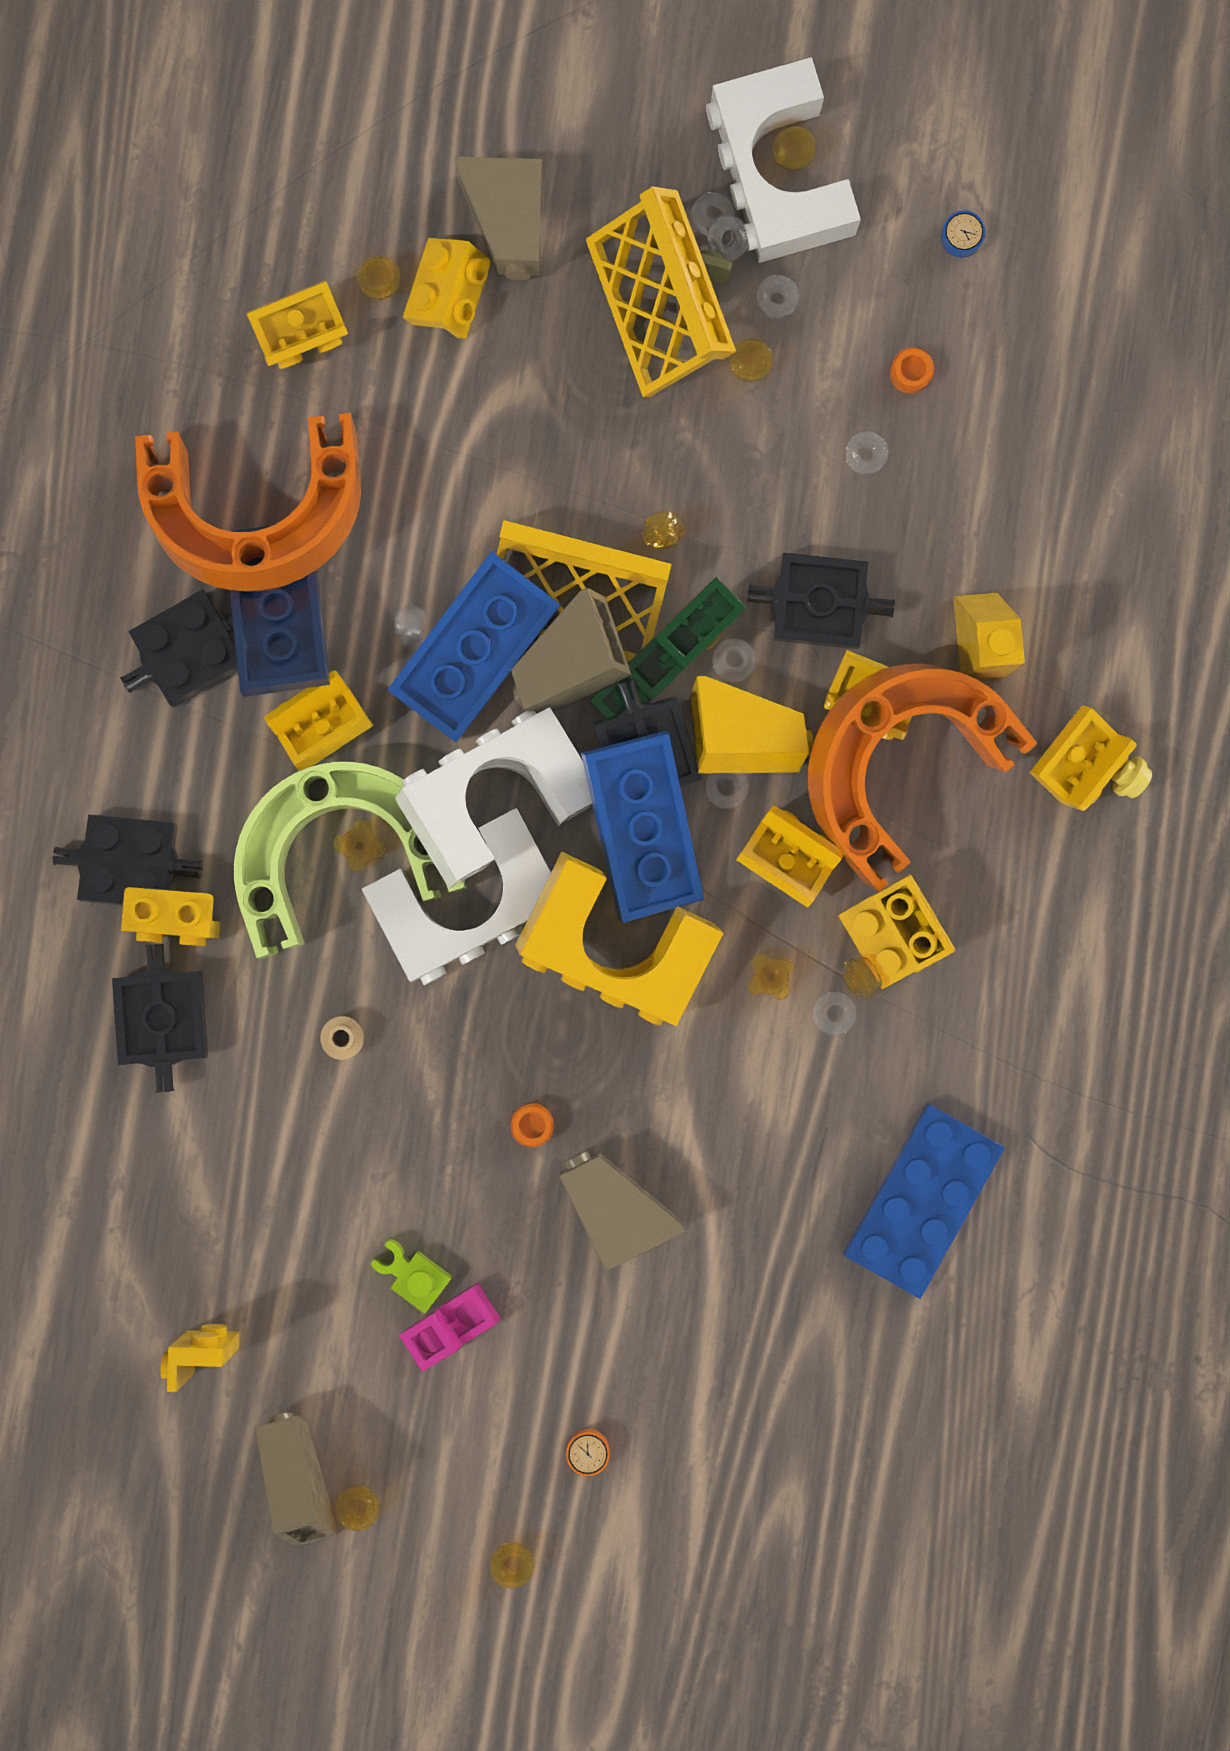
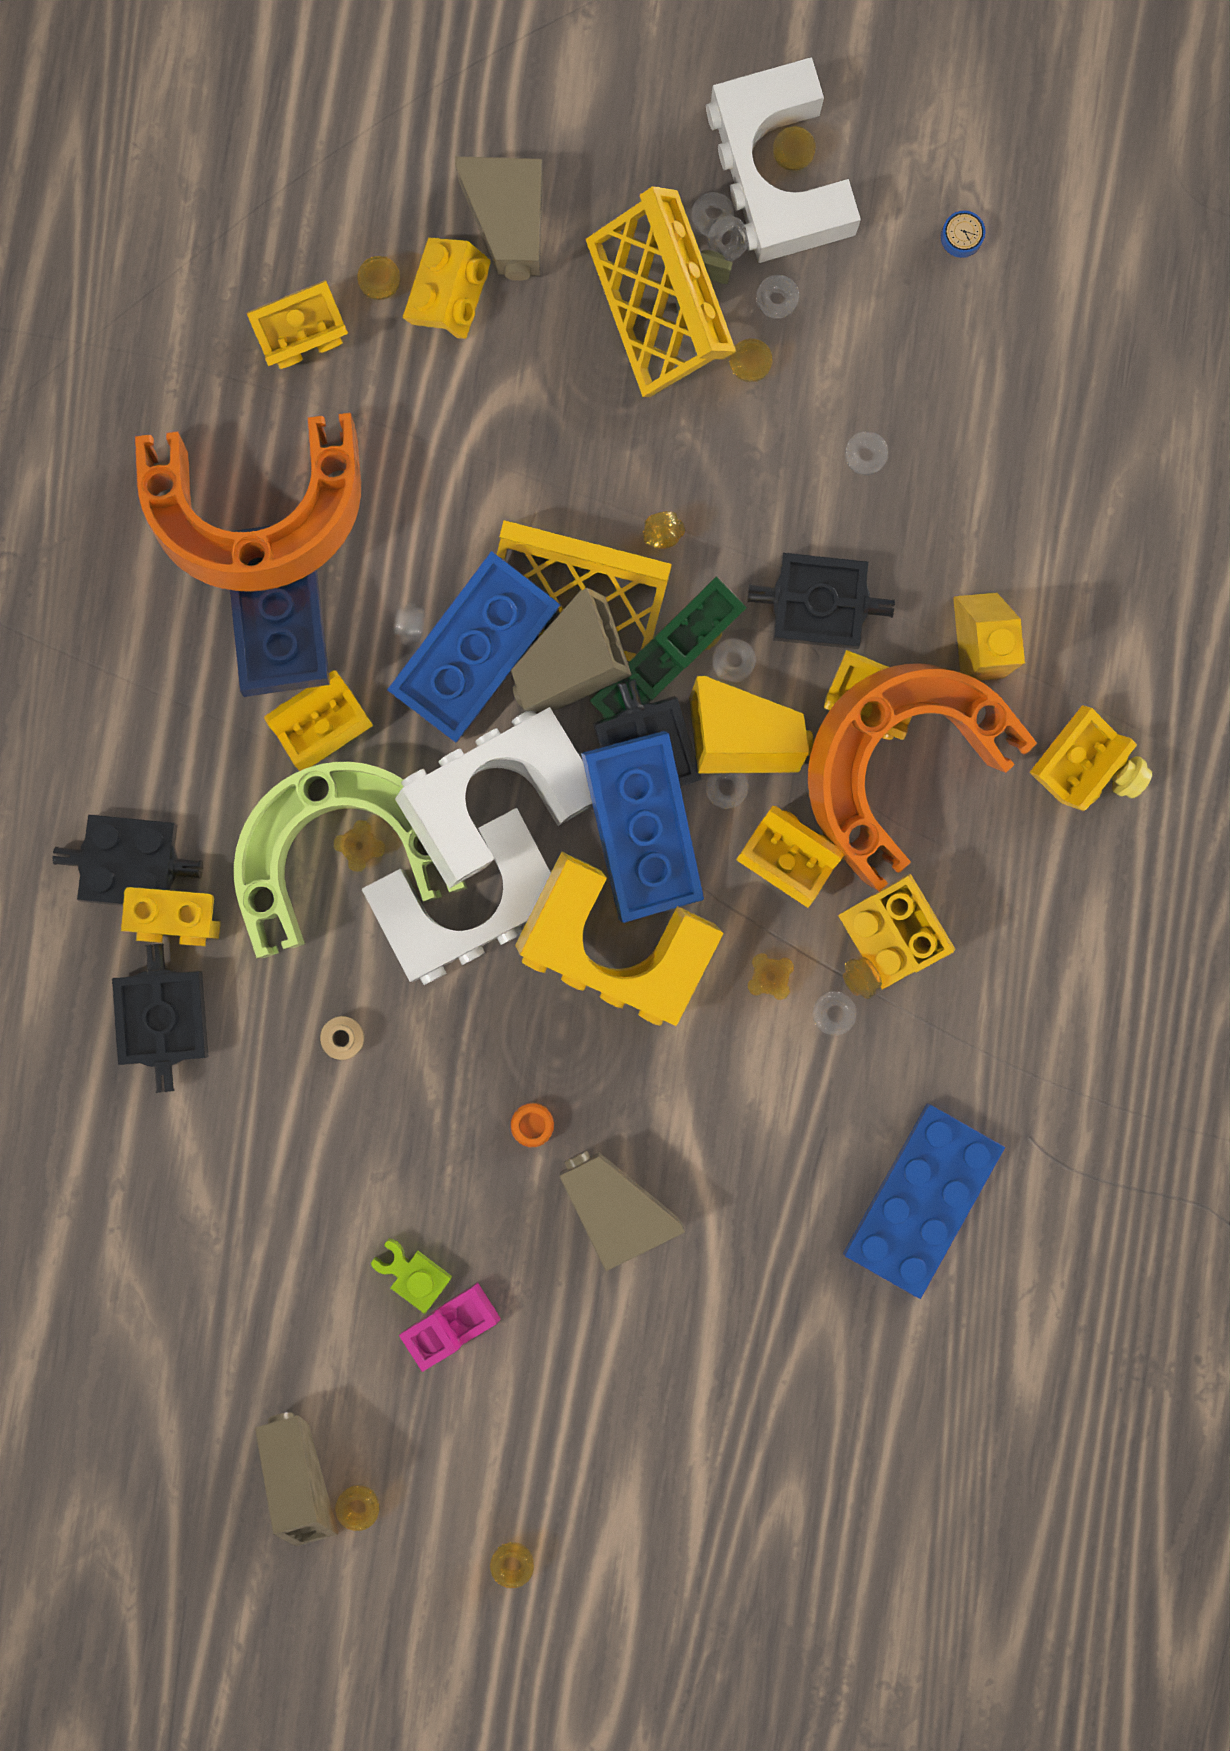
black plate [120,589,238,708] -> none
yellow bracket [160,1324,239,1392] -> none
tile [566,1429,610,1476] -> none
orange tile [890,347,934,394] -> none

